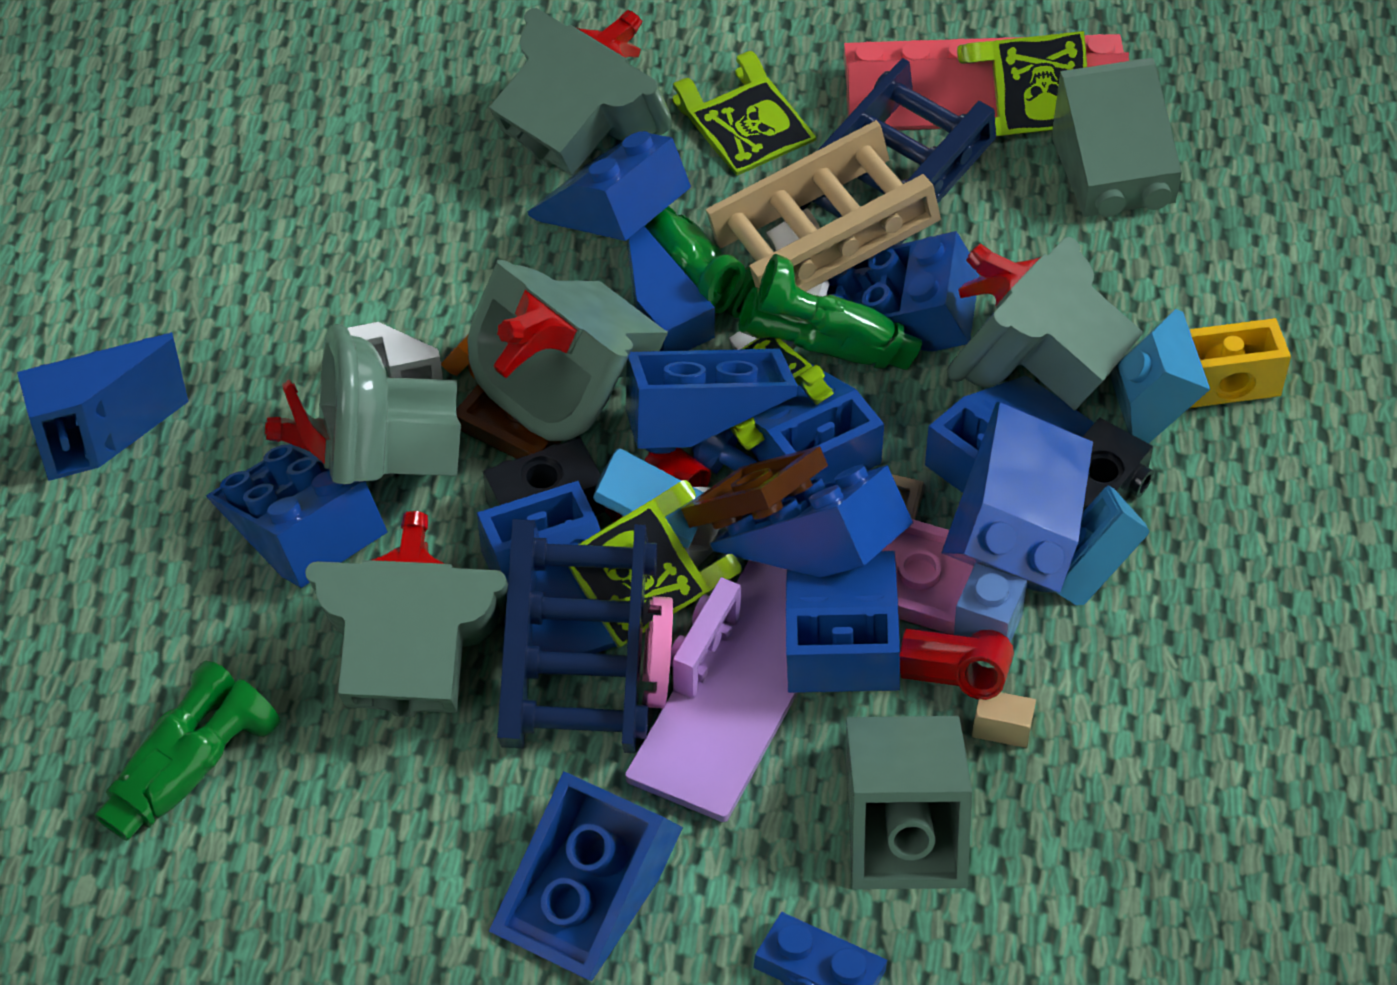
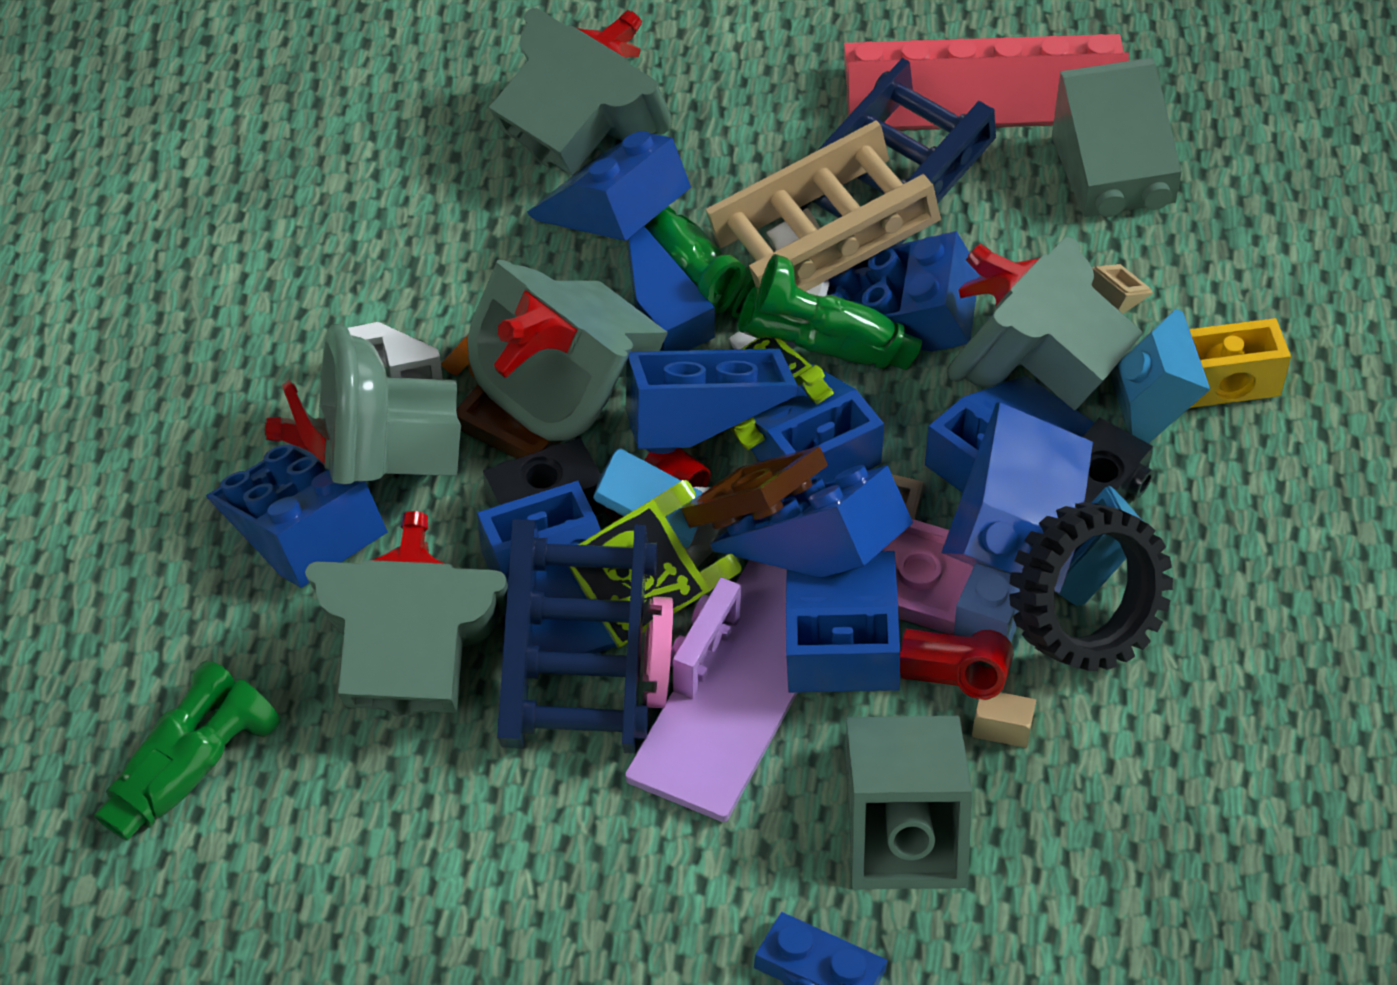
blue slope [17,332,189,481] -> none
blue slope [489,771,683,981] -> none
flag [672,51,817,176] -> none
blue plate [692,429,757,474] -> none
flag [957,31,1087,136] -> none
none -> black tyre [1009,502,1173,671]
none -> tan slope [1092,264,1154,314]

